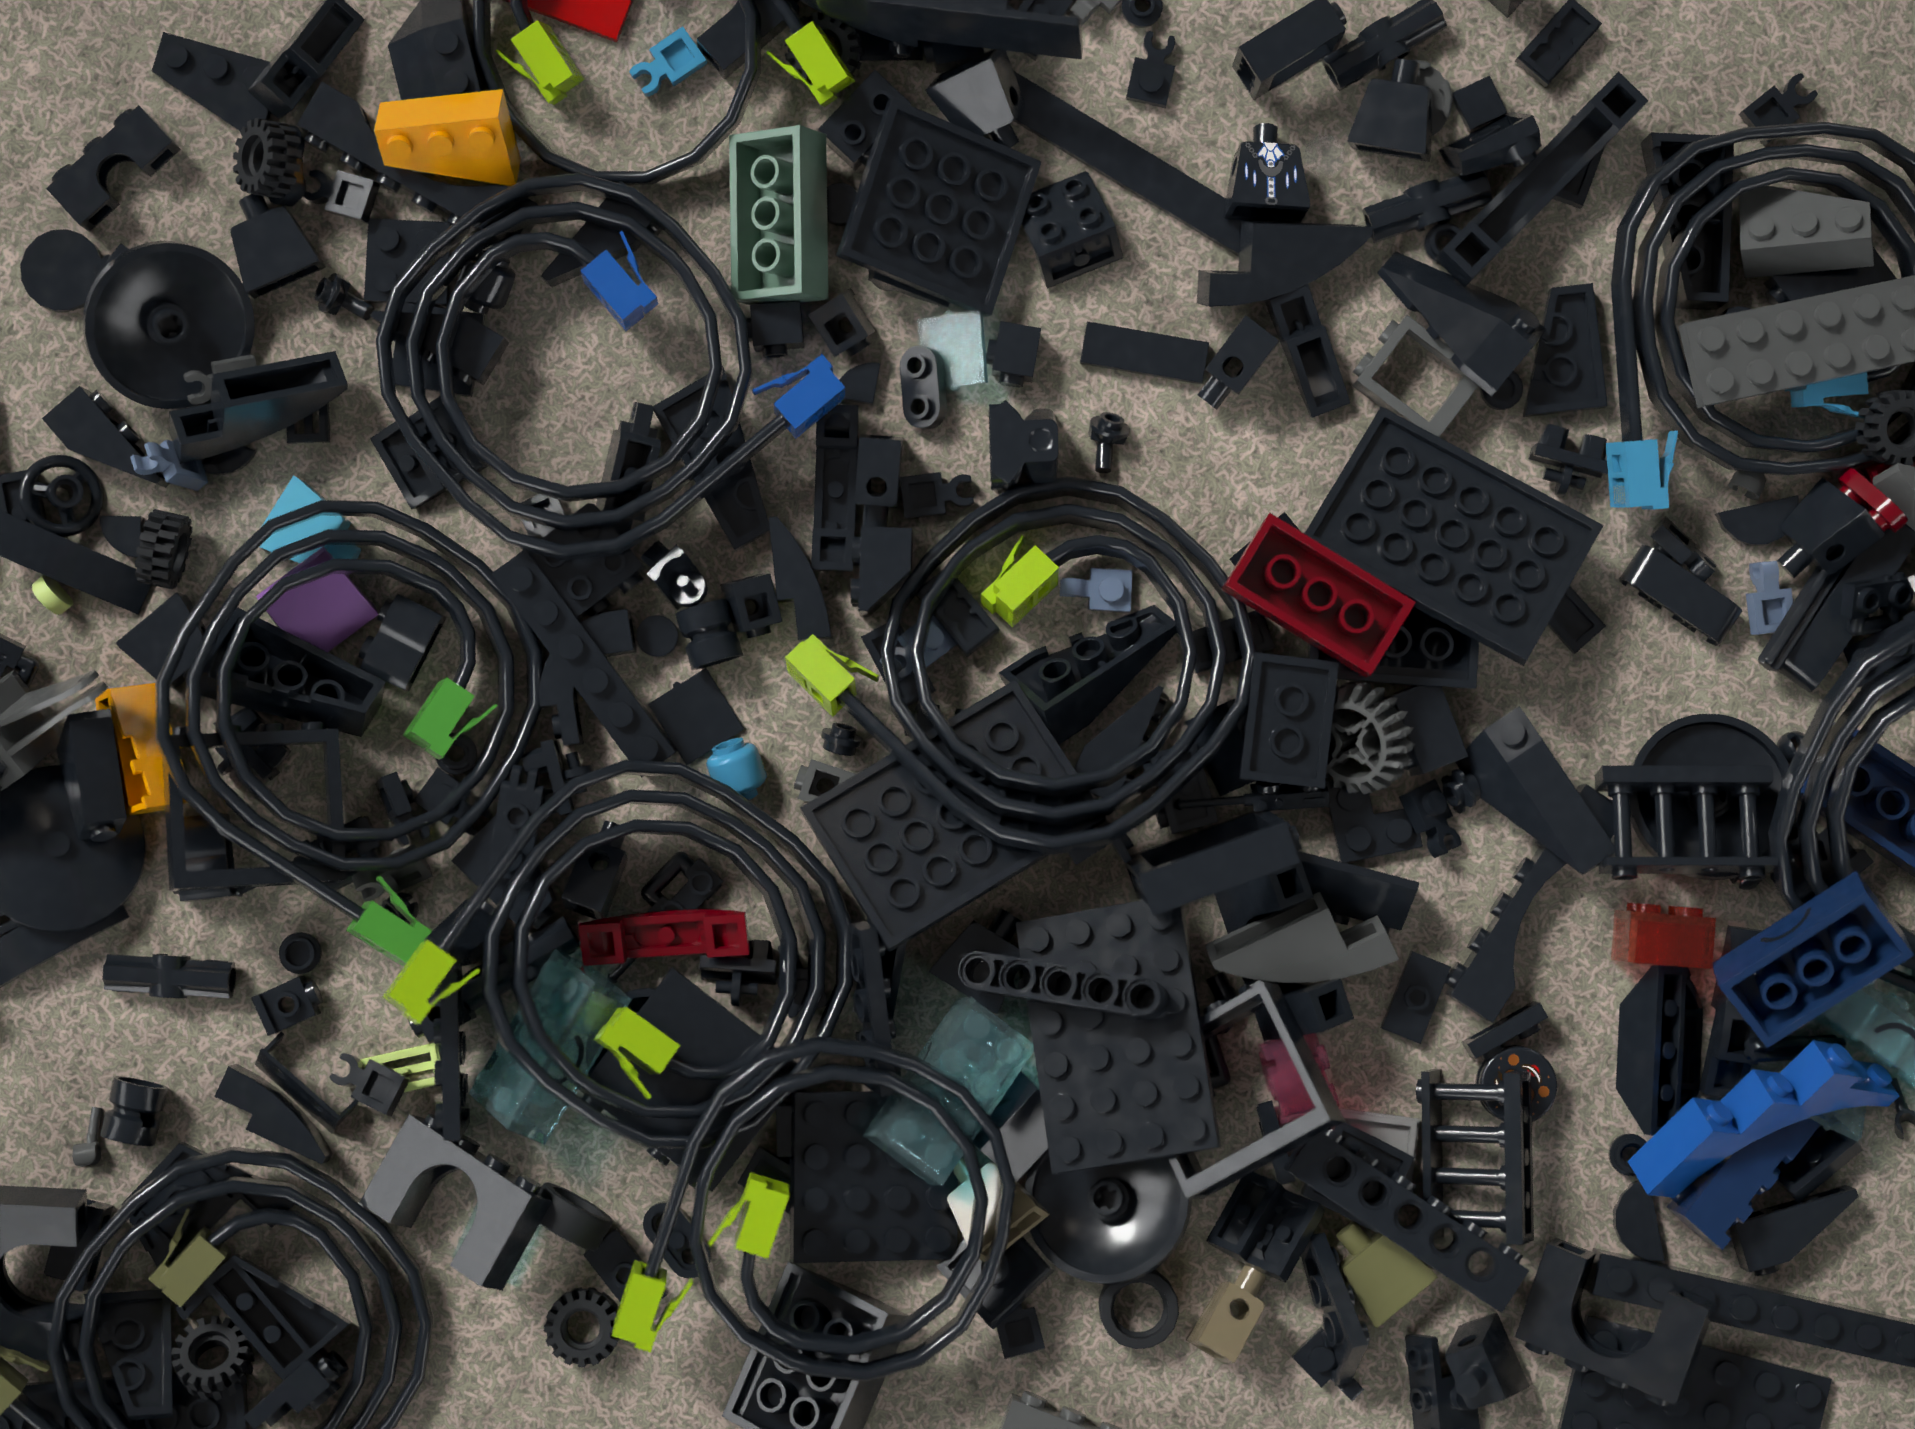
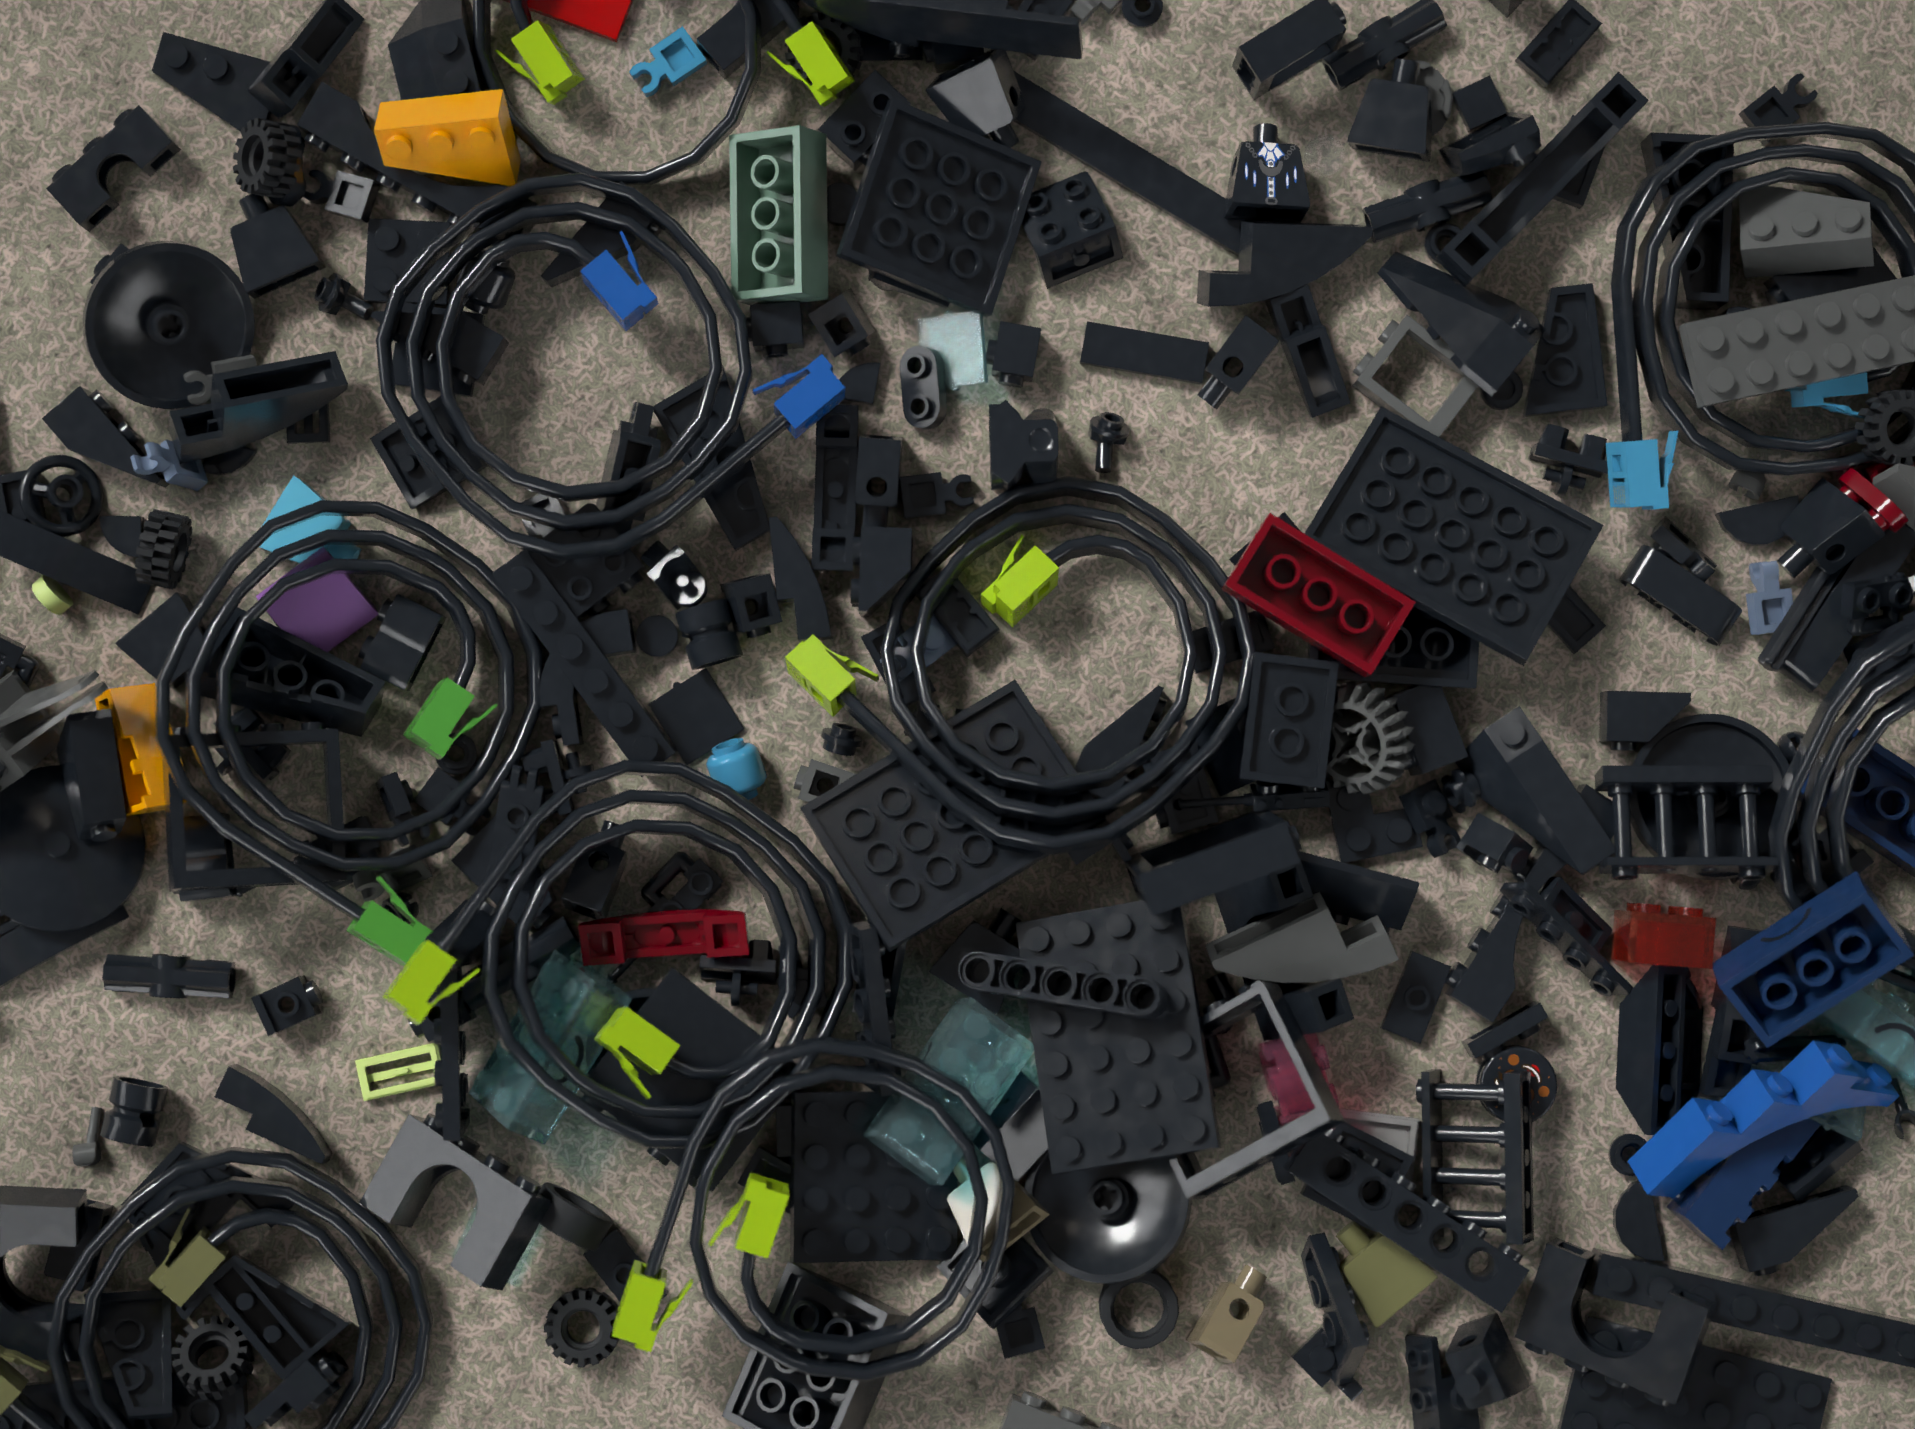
black tile [20,229,102,313] -> none
black piece [255,1031,359,1133] -> none
black plate [279,932,322,974] -> none
black plate [329,1053,411,1117] -> none
black plate [643,1201,712,1279] -> none
black wedge [999,605,1177,745] -> none
sand blue plate [1059,568,1133,612] -> none
black plate [1125,31,1175,109] -> none
black slope [1206,1172,1326,1283] -> none
none -> black brick [1456,813,1534,876]
none -> black bracket [1500,877,1633,996]
none -> black slope [1599,691,1691,751]

